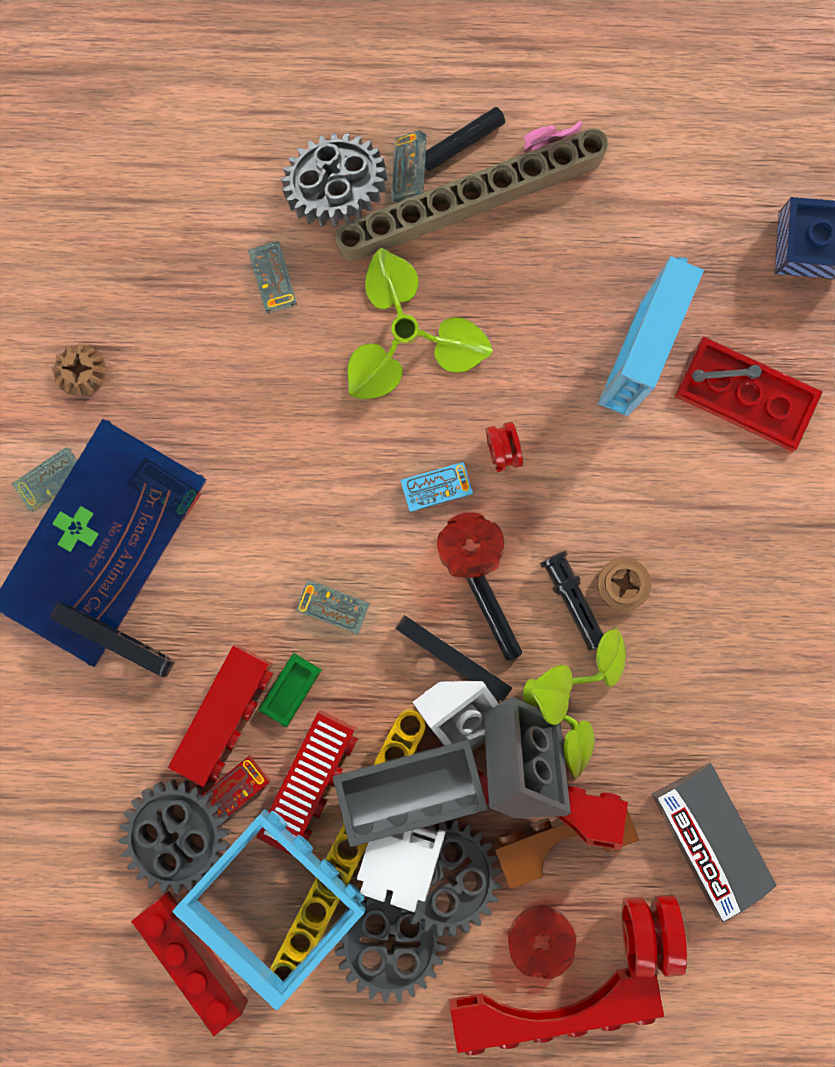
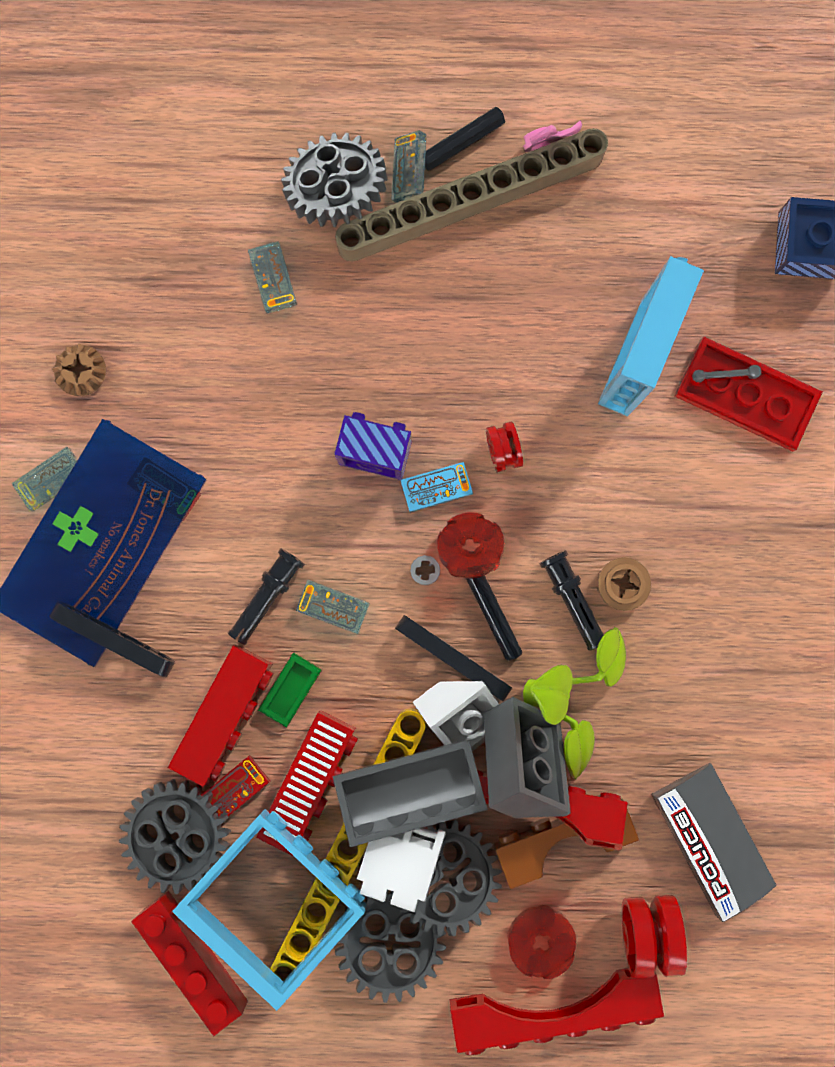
lime plant [348,248,493,399] -> none
none -> black pin [228,548,306,645]
none -> dark purple container [334,412,412,480]
none -> light grey bush [410,555,440,585]

